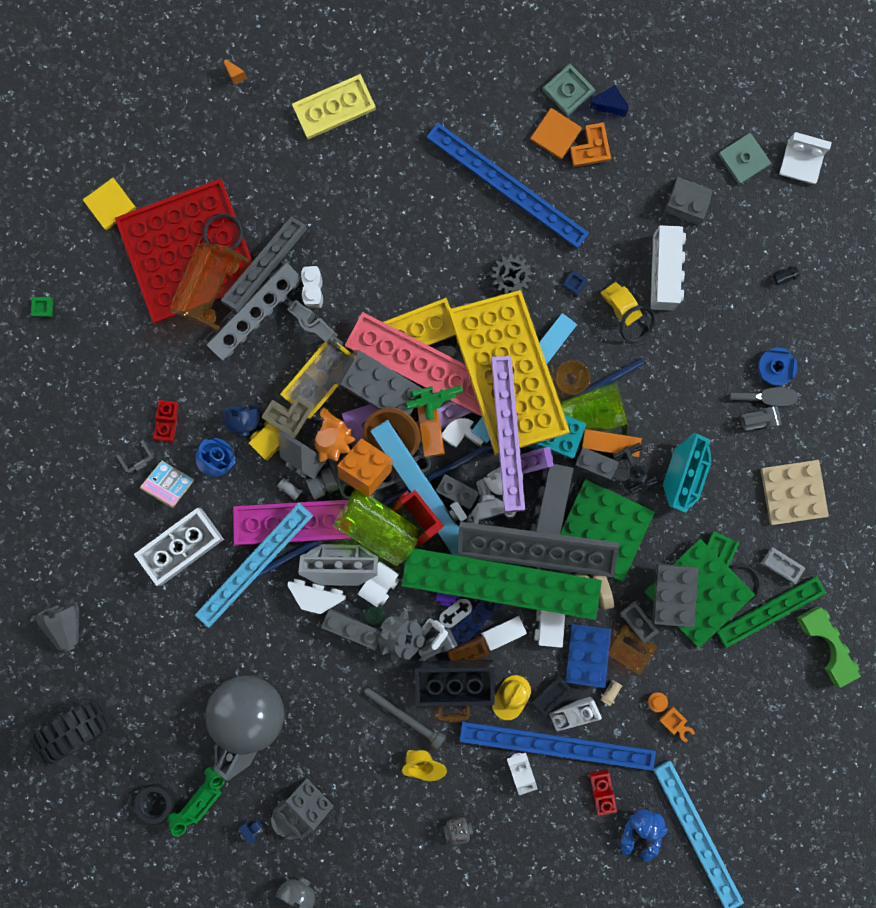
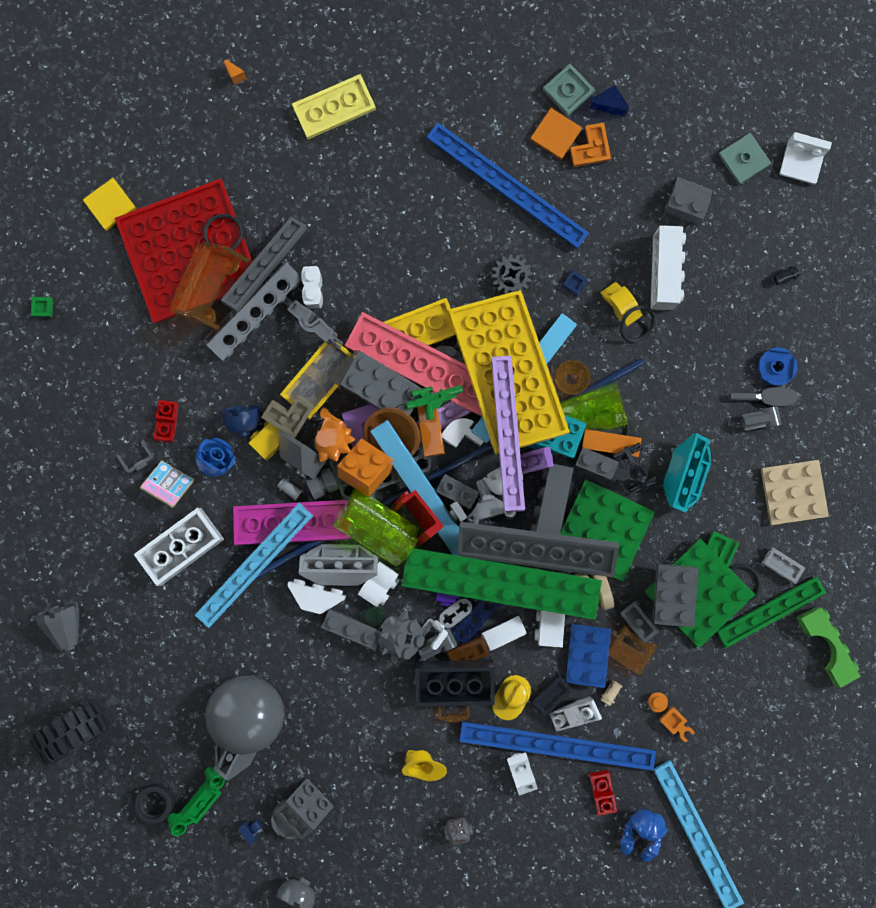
dark grey piece [364,688,446,750] -> none

